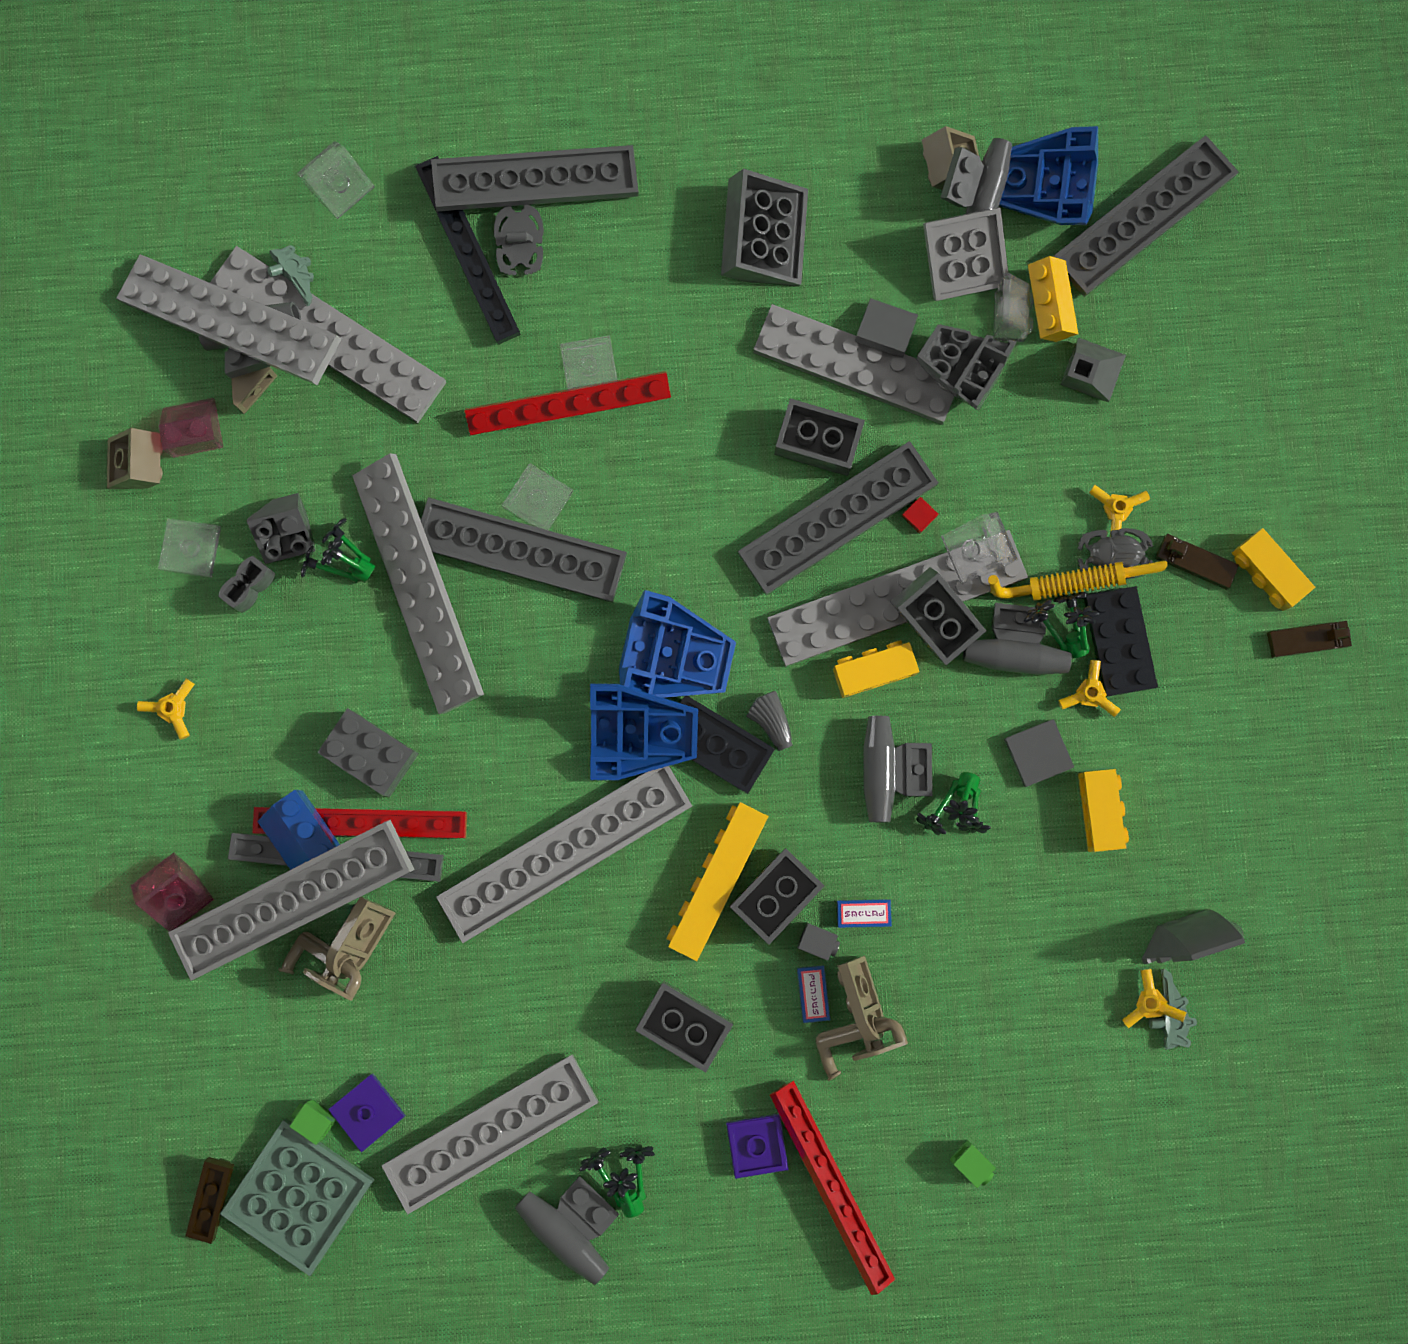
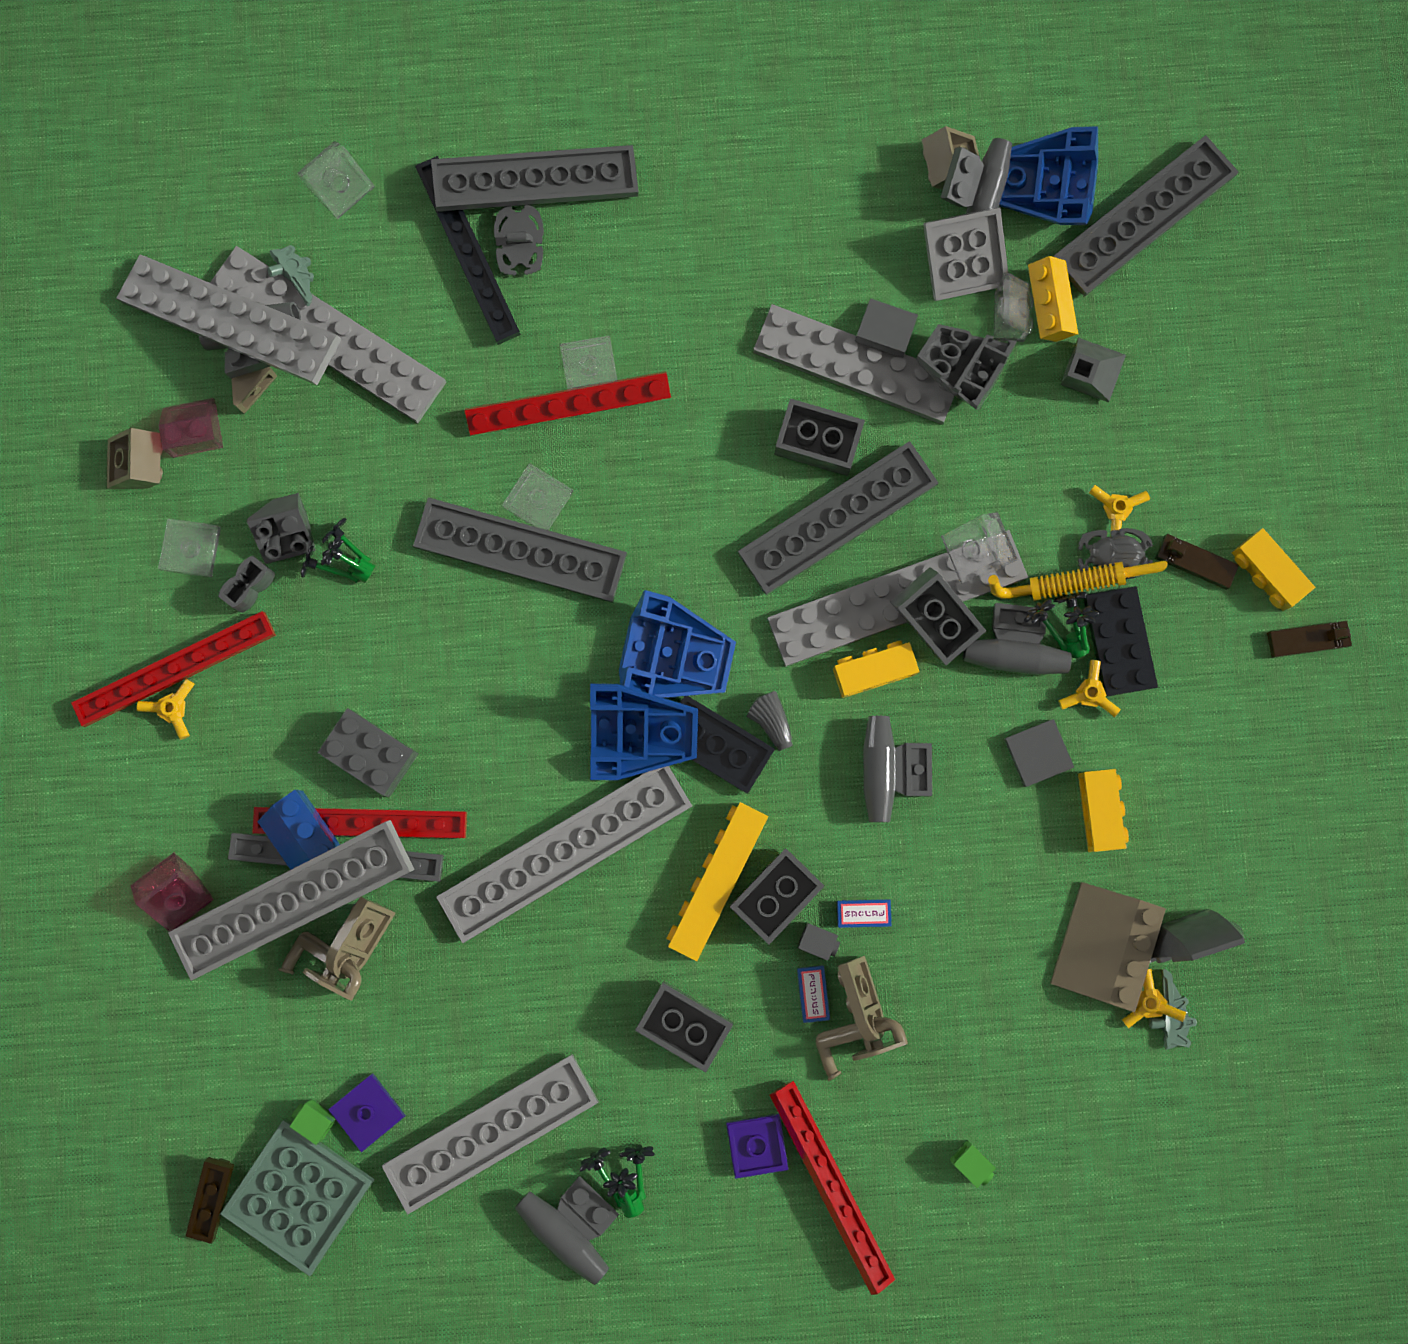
light grey plate [352,453,484,714] -> none
dark grey slope [721,168,808,286] -> none
red tile [902,497,939,534] -> none
plant [916,772,991,835] -> none
none -> red plate [71,611,276,727]
none -> dark tan slope [1050,882,1166,1012]

